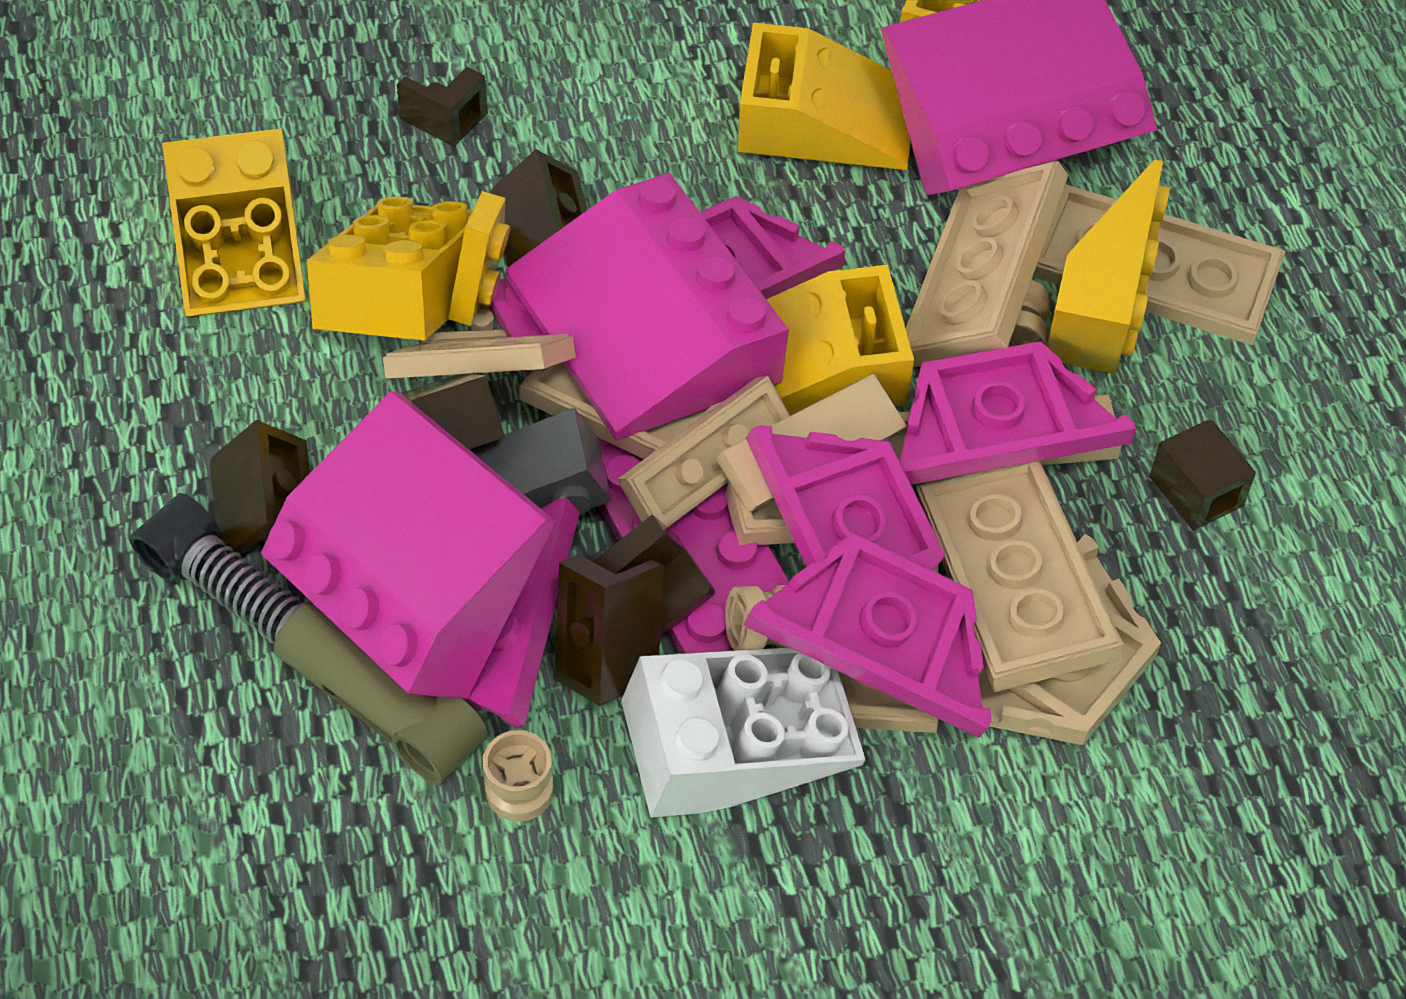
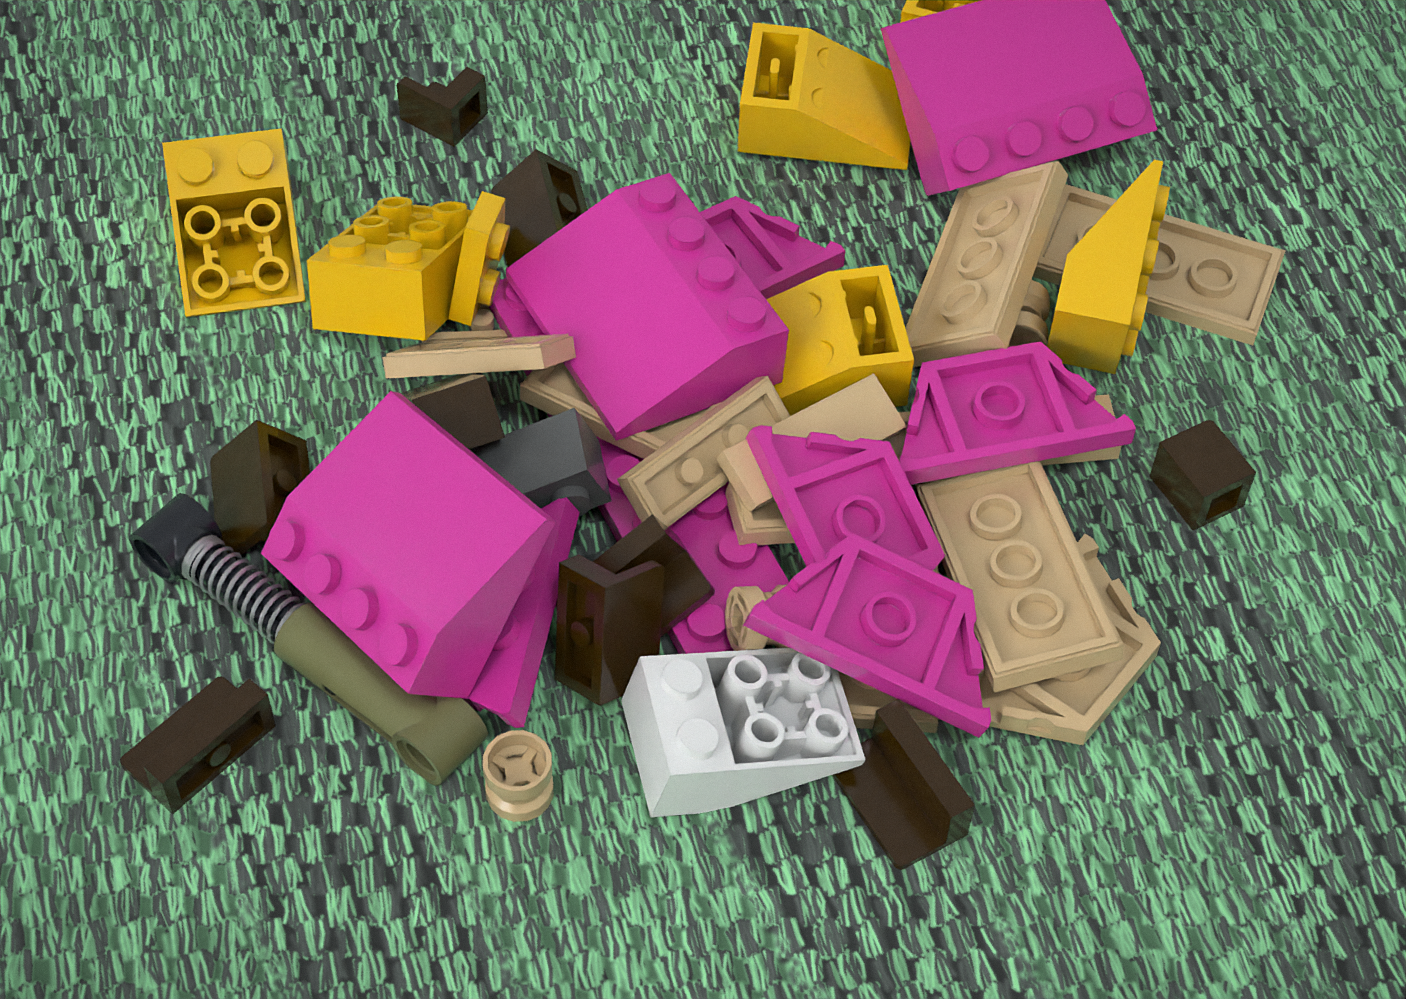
none -> dark brown panel [120,676,276,814]
none -> dark brown panel [832,699,975,870]

